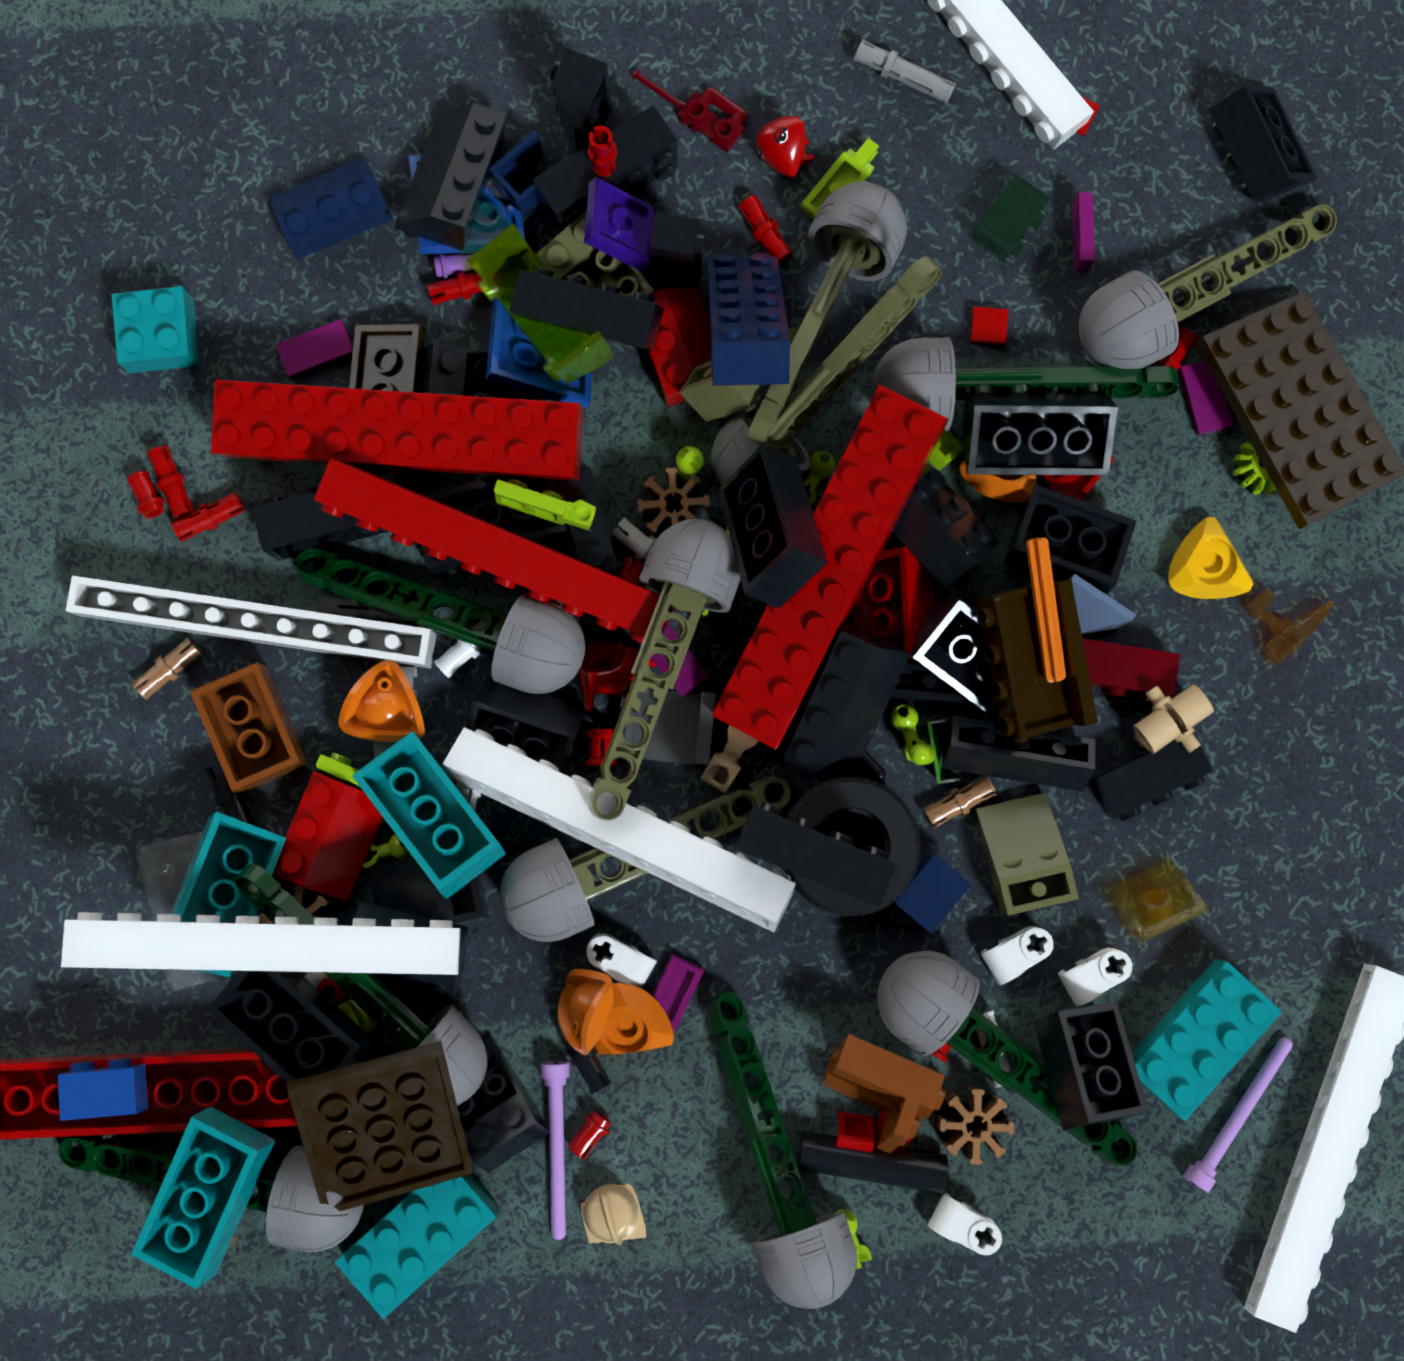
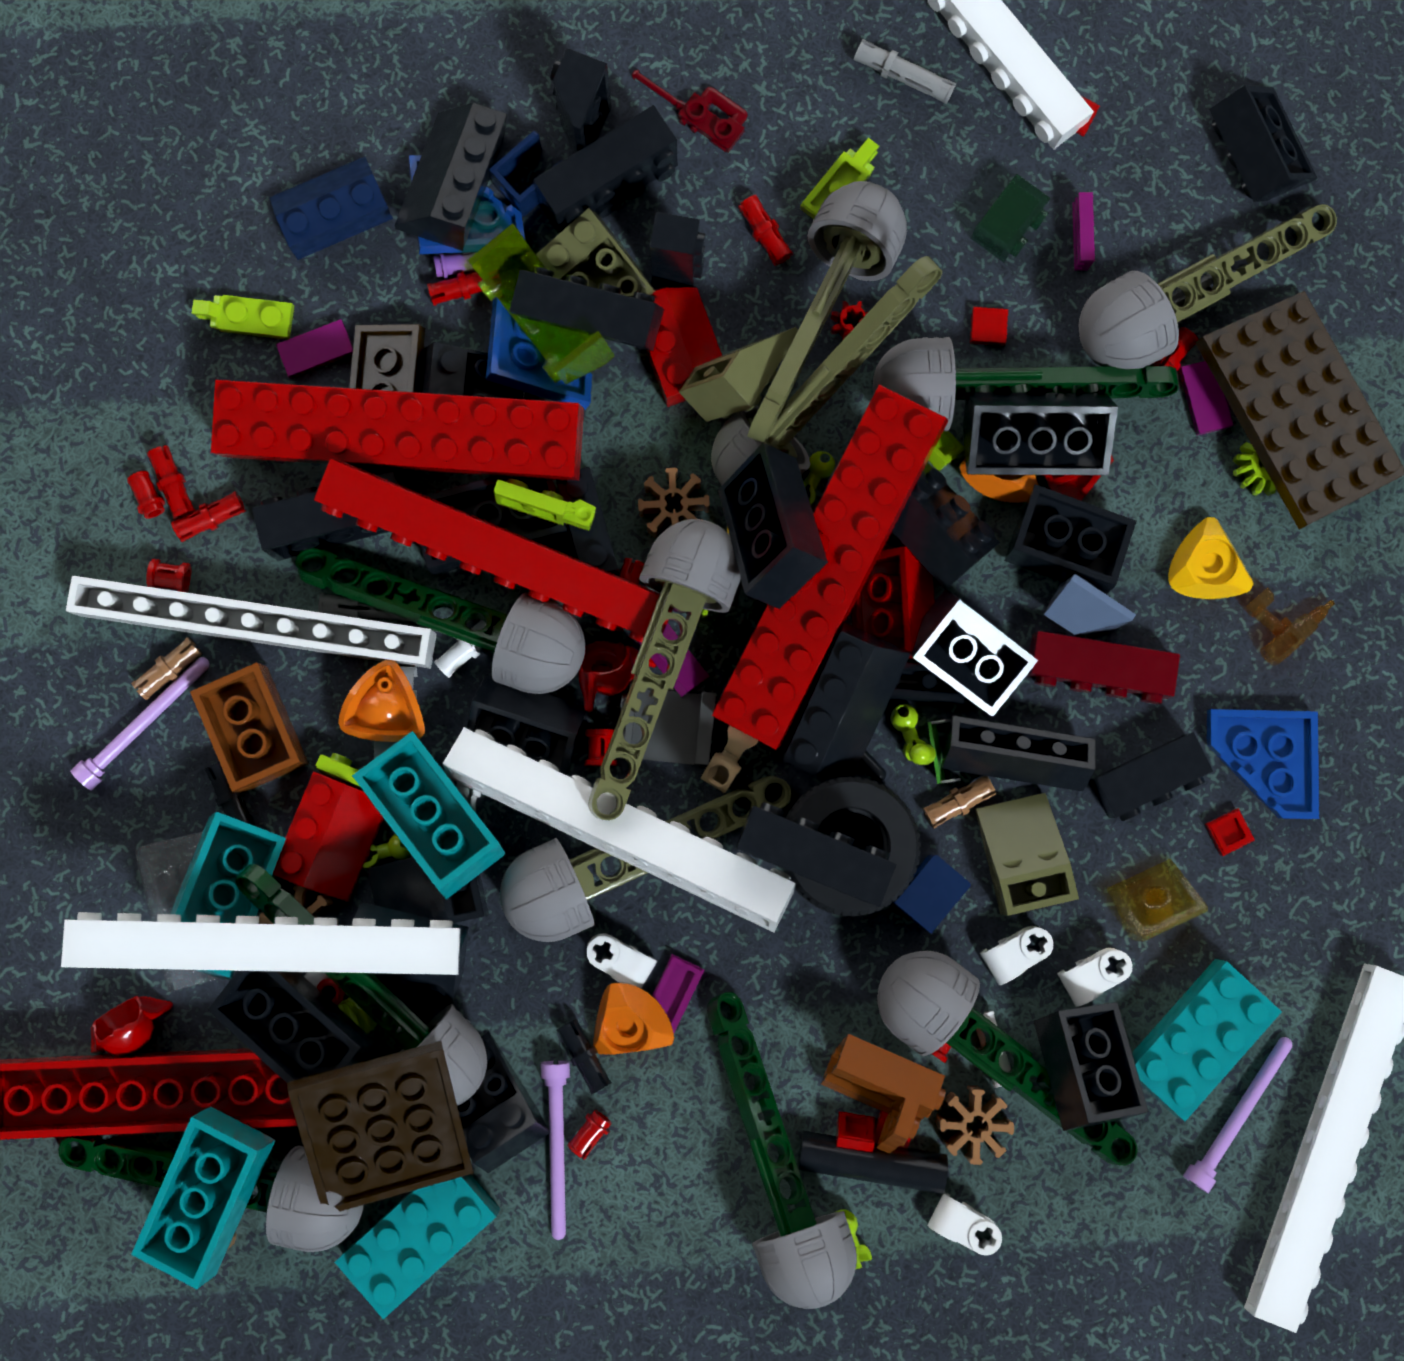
blue brick [58,1058,148,1121] -> none
teal brick [112,286,199,373] -> none
orange hat [557,969,614,1055] -> none
tan piece [581,1183,646,1245] -> none
dark purple tile [584,177,654,272] -> none
red pin [588,125,617,177] -> none
white pin [611,517,656,561] -> none
lime arm [676,446,704,481] -> none
dark blue brick [707,253,790,386] -> none
red piece [756,116,815,177] -> none
dark brown panel [976,579,1098,744] -> none
orange axle [1026,537,1066,682] -> none
tan pin [1133,684,1214,754] -> none
none -> lavender piece [70,657,210,791]
none -> red piece [91,996,173,1056]
none -> red bush [146,558,192,593]
none -> lime hinge [191,295,294,340]
none -> red gear [830,301,868,342]
none -> red tile [1205,808,1255,856]
none -> blue plate [1207,709,1319,819]

